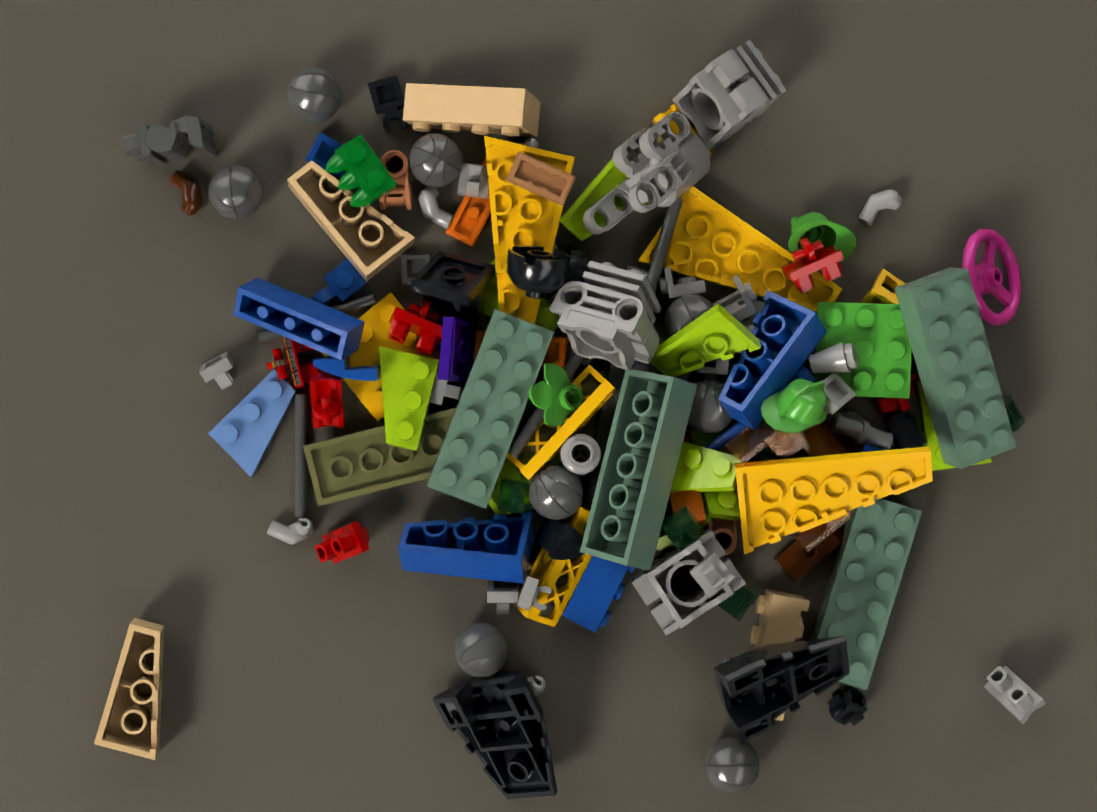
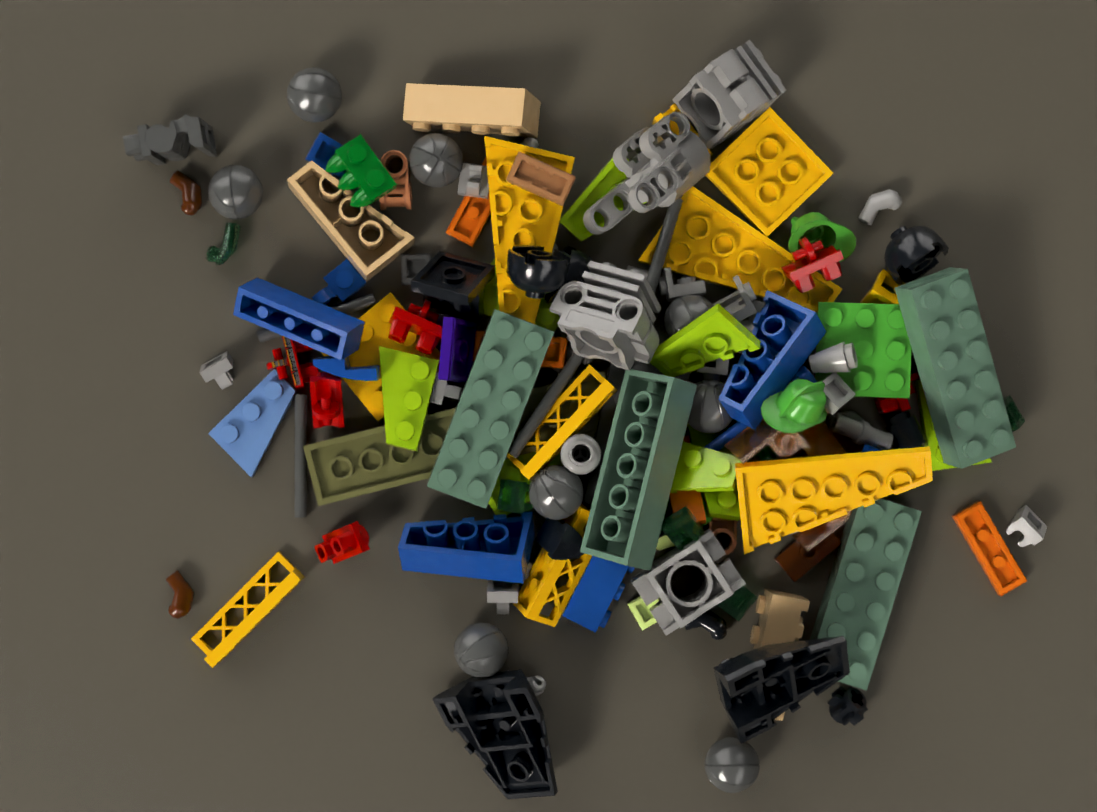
tan wedge [94,618,164,760] -> none
light grey arm [267,518,313,545] -> none
black plate [368,75,407,134] -> none
light grey arm [418,186,454,229] -> none
light grey tile [516,576,552,610] -> none
bright green plate [528,363,583,426] -> none
light grey tile [689,552,735,598] -> none
dark pink piece [962,229,1021,326] -> none
light grey hips [983,666,1046,724] -> none
none -> reddish brown arm [166,571,194,619]
none -> yellow fence [191,551,305,668]
none -> clear green arm [206,223,241,265]
none -> yellowish green tile [627,596,660,631]
none -> black arm [685,610,727,640]
none -> yellow plate [705,107,833,237]
none -> black cylinder [884,226,949,285]
none -> orange tile [952,501,1027,596]
none -> light grey tile [1006,505,1047,547]

